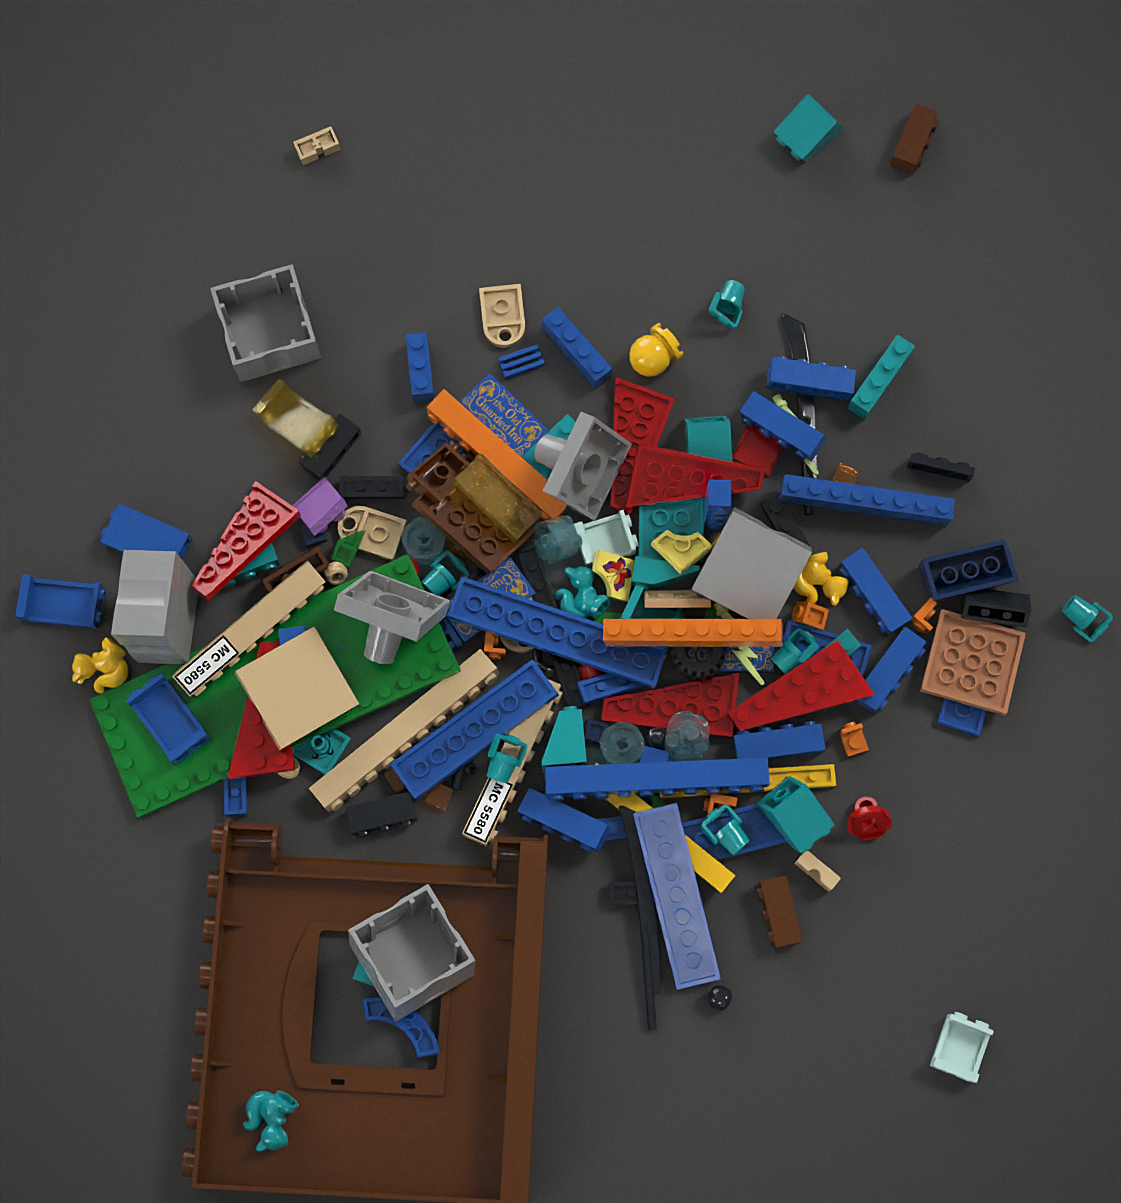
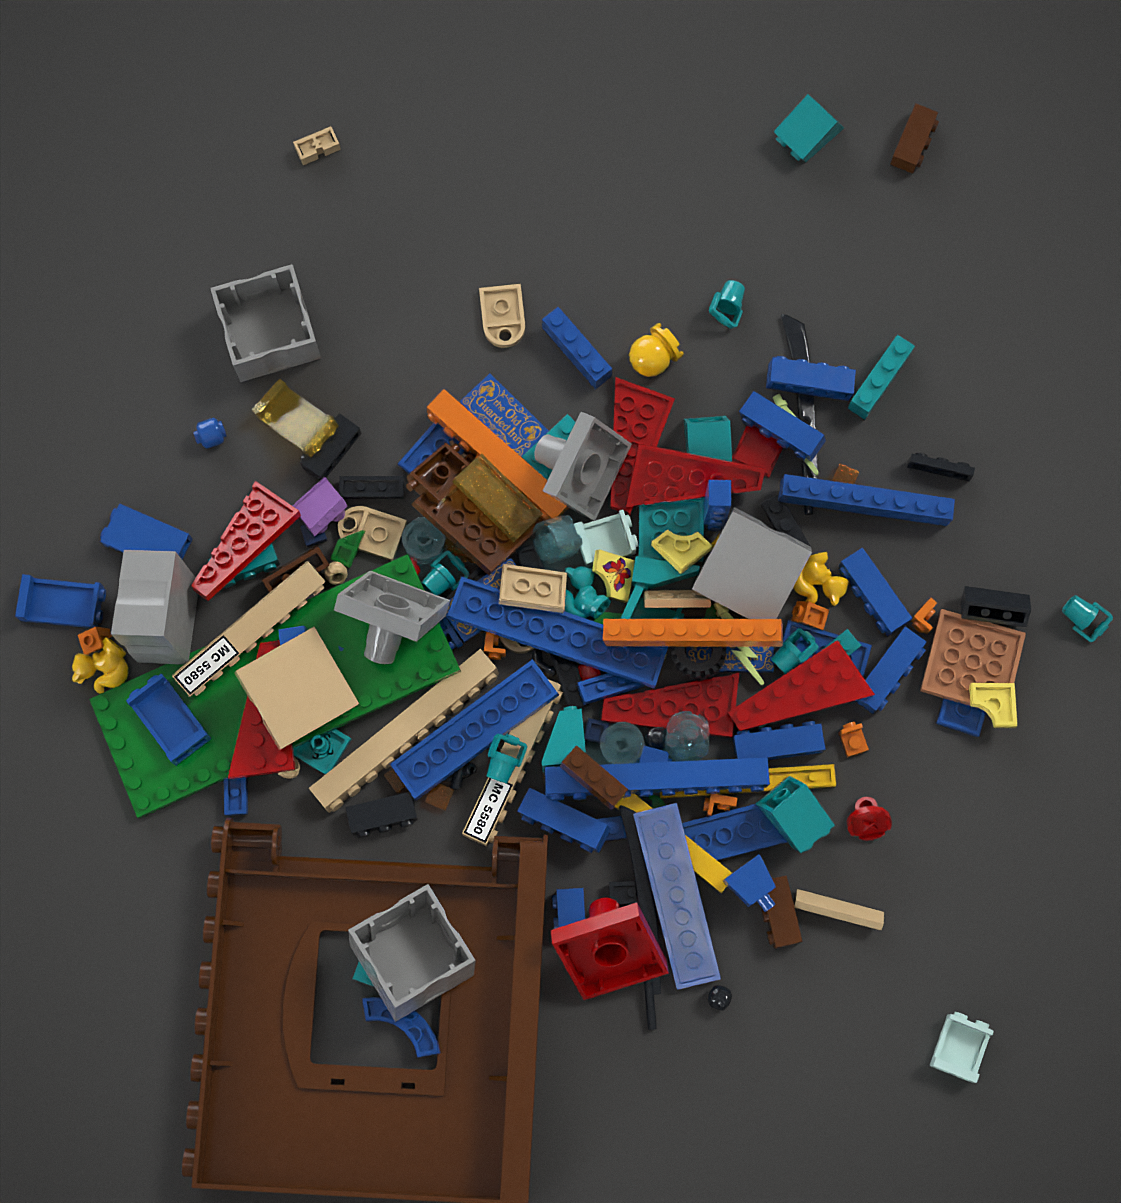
teal animal [243,1090,300,1152] -> none
blue brick [406,332,434,403] -> none
blue tile [498,344,545,379] -> none
teal piece [700,804,750,855] -> none
tan piece [794,851,841,892] -> none
dark blue slope [918,539,1018,601] -> none
none -> orange bracket [78,627,112,655]
none -> blue head [193,418,227,449]
none -> tan tile [499,564,567,613]
none -> red piece [551,898,669,1000]
none -> blue brick [552,888,585,929]
none -> reddish brown brick [560,745,628,810]
none -> blue torso [723,855,776,912]
none -> tan tile [794,889,884,930]
none -> light yellow tile [969,683,1017,728]

